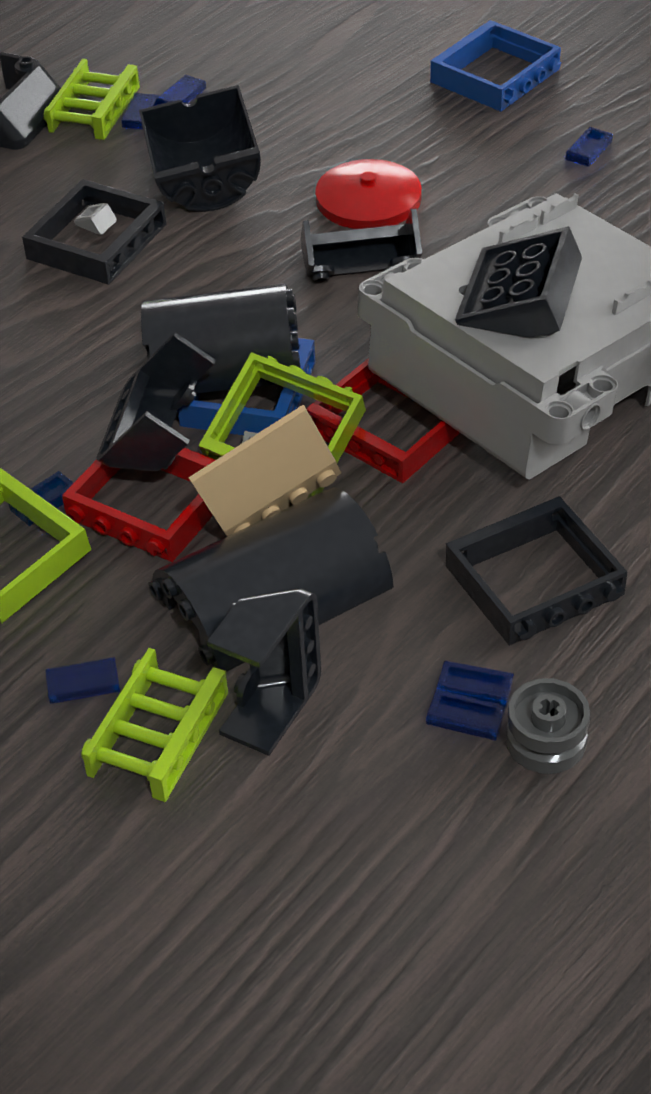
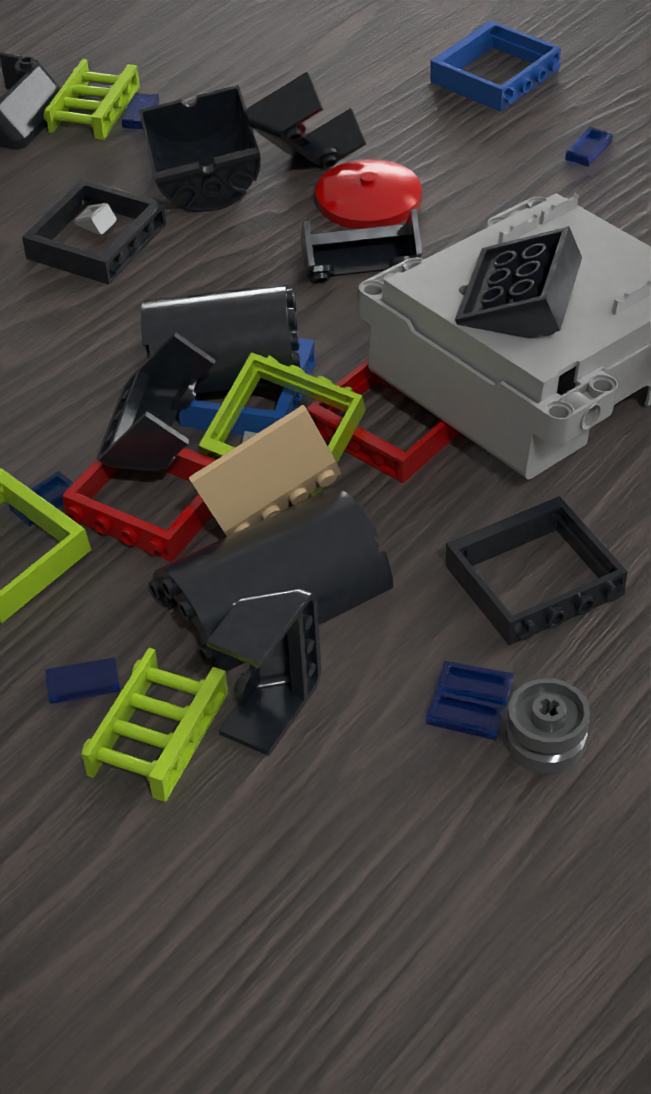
clear blue tile [157,75,206,105] -> none
none -> black windscreen [244,72,366,168]

